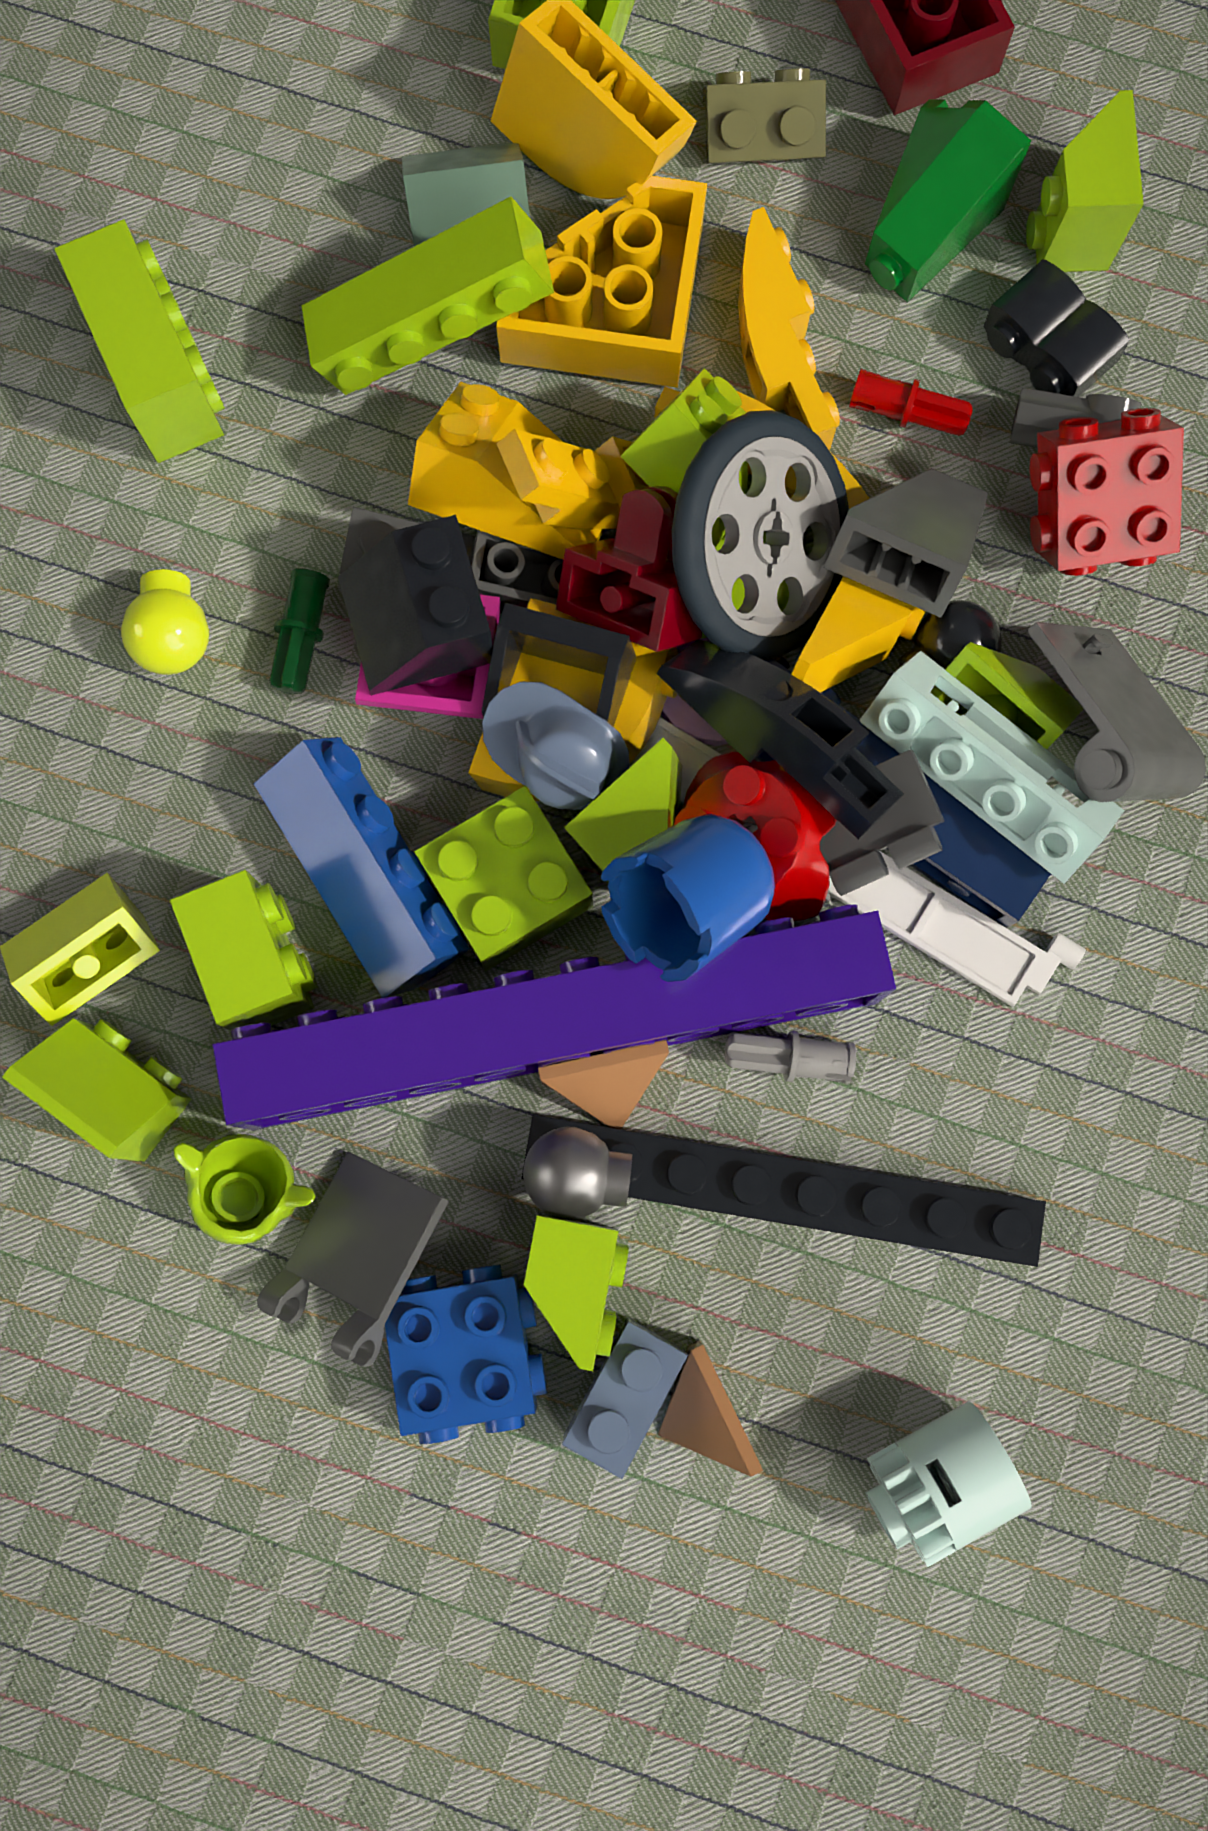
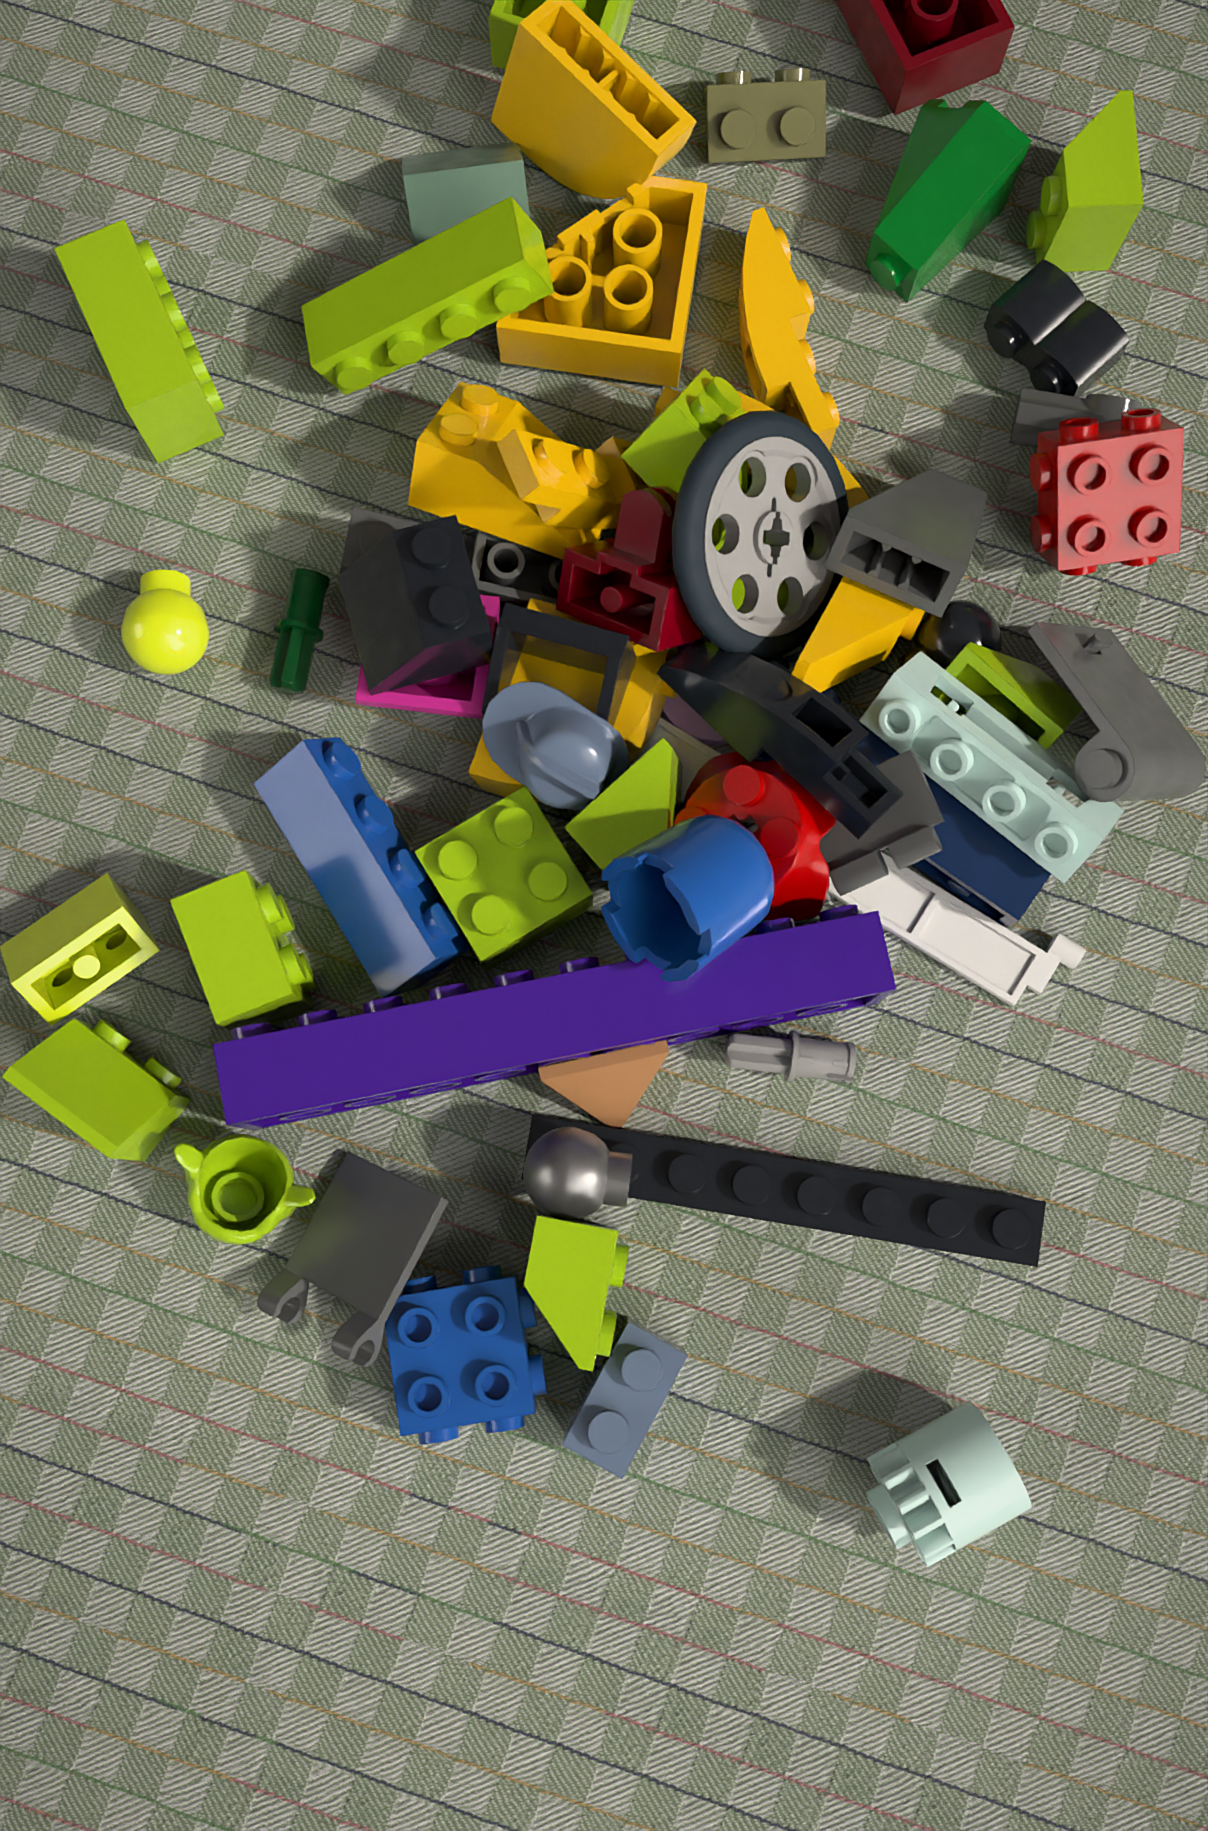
medium nougat slope [658,1340,763,1477] -> none
red axle [849,368,973,436] -> none

